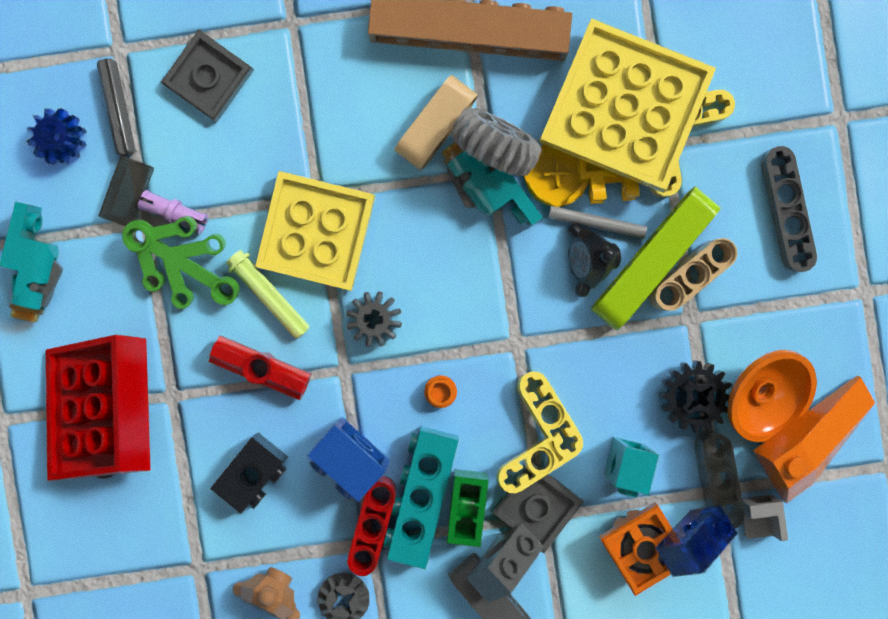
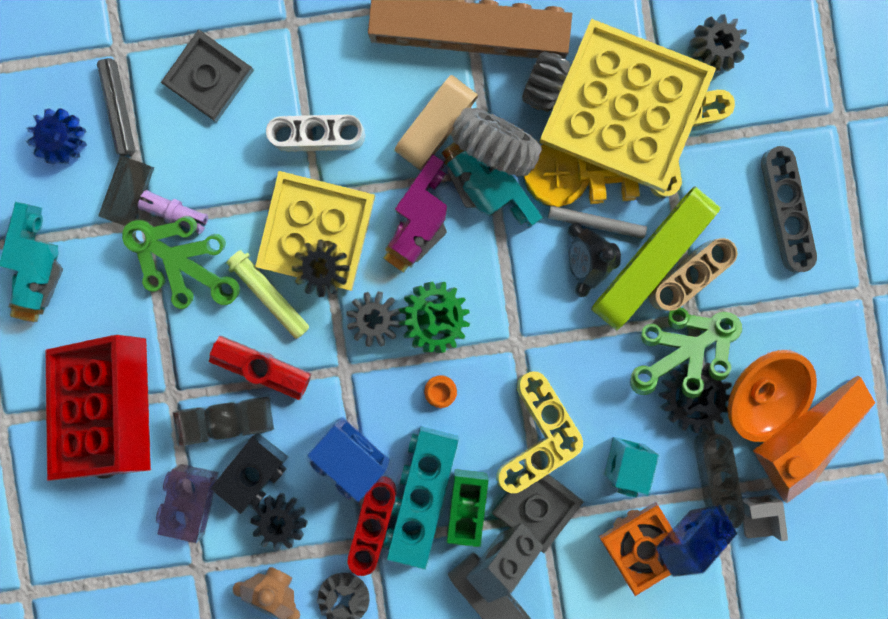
none -> clear purple brick [156,464,219,543]
none -> clear smoke piece [173,397,274,446]
none -> black gear [250,493,308,551]
none -> white beam [266,115,366,152]
none -> black gear [292,240,350,297]
none -> magenta plate [383,154,447,273]
none -> green gear [399,281,470,353]
none -> dark grey gear [522,51,570,112]
none -> bright green plant [630,307,742,398]
none -> dark grey gear [689,14,749,73]

